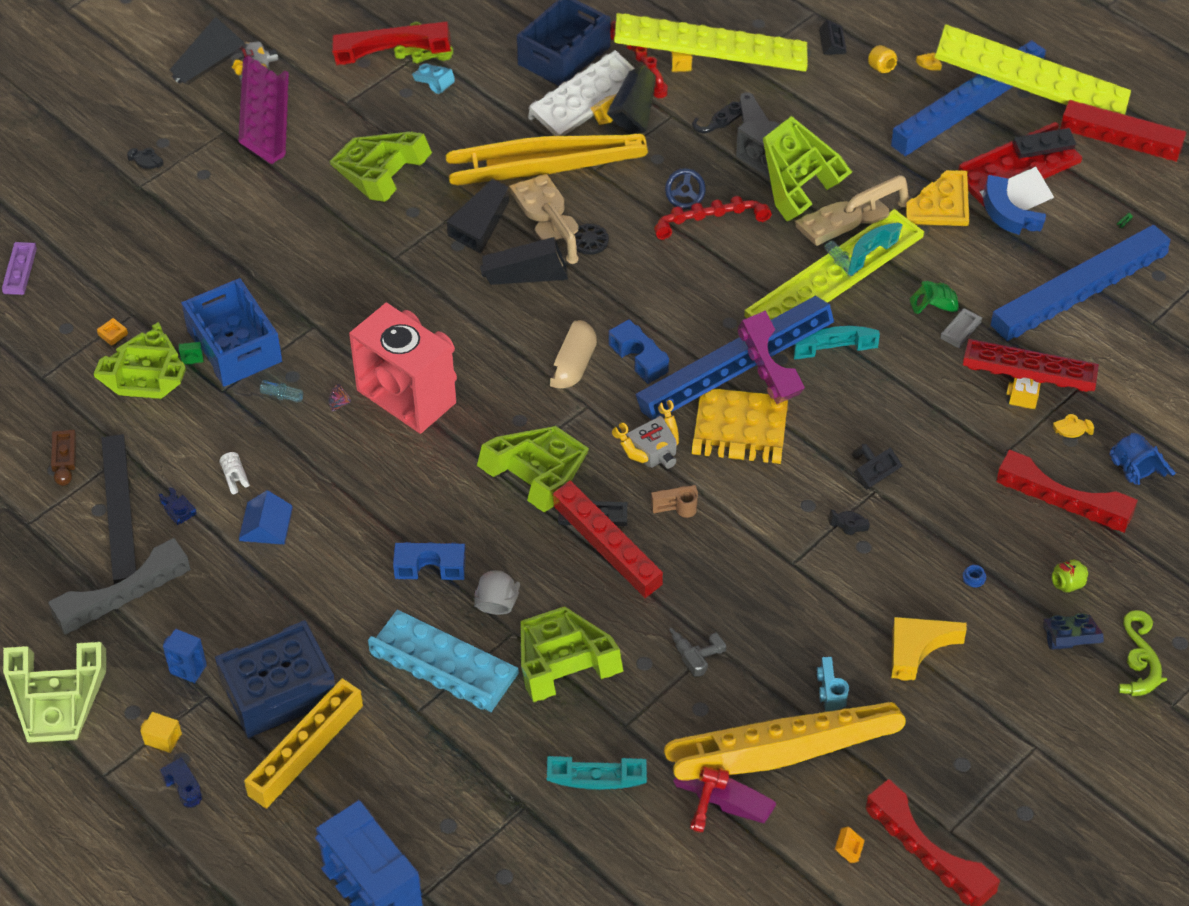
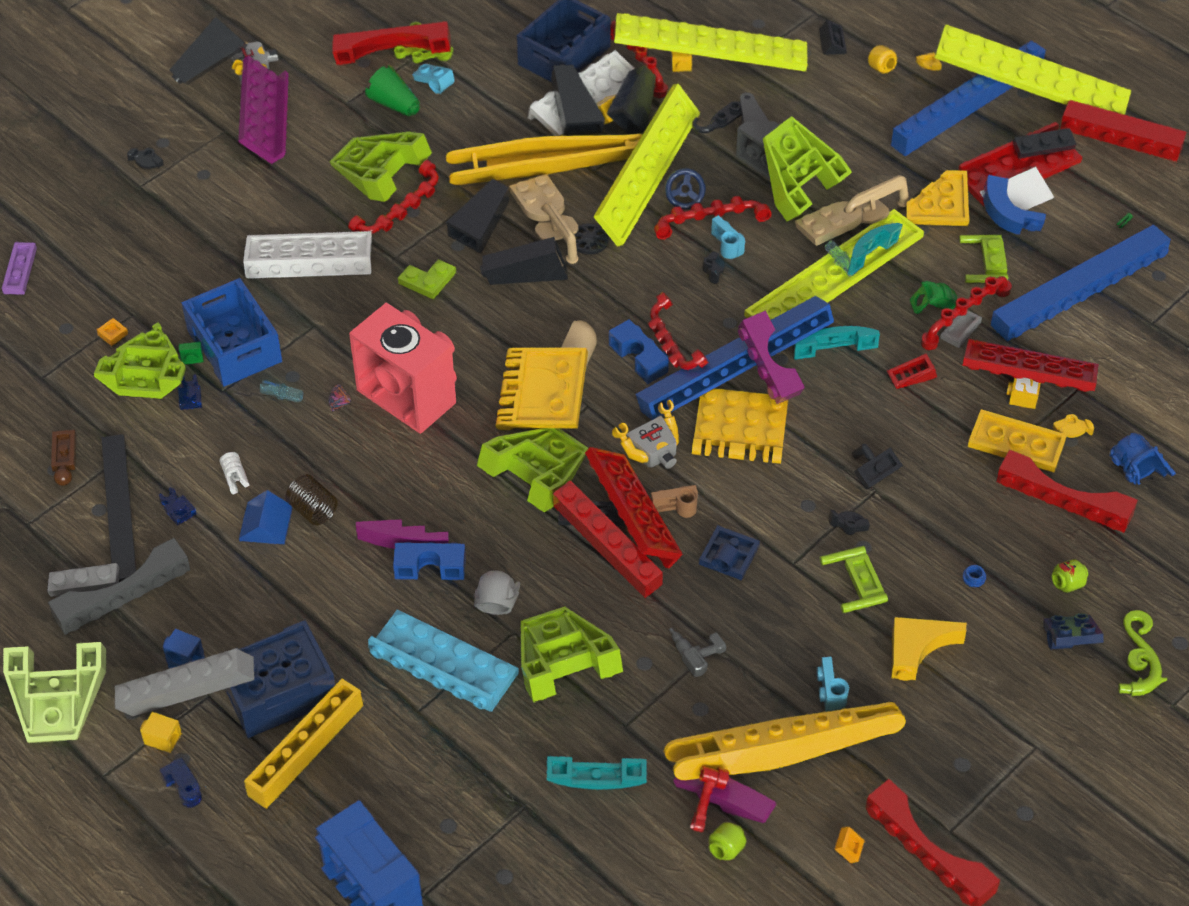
none -> light grey plate [47,563,120,597]
none -> light grey brick [115,648,254,716]
none -> clear blue plate [178,374,202,410]
none -> white bracket [243,231,372,278]
none -> dark brown piece [285,474,338,526]
none -> red bar [348,160,439,234]
none -> magenta slope [356,519,449,549]
none -> green cone [365,65,420,116]
none -> lime plate [398,259,456,299]
none -> yellow hinge [495,348,588,430]
none -> black slope [551,65,605,135]
none -> red bracket [585,447,683,569]
none -> neon yellow plate [593,84,700,246]
none -> red bar [648,292,709,370]
none -> dark blue plate [699,525,760,580]
none -> black piece [702,251,725,284]
none -> lime head [708,822,746,860]
none -> medium azure plate [711,215,745,259]
none -> lime plate [819,546,888,613]
none -> red slope [887,353,937,389]
none -> red bar [921,276,1012,350]
none -> lime plate [959,235,1008,283]
none -> yellow plate [968,409,1067,472]

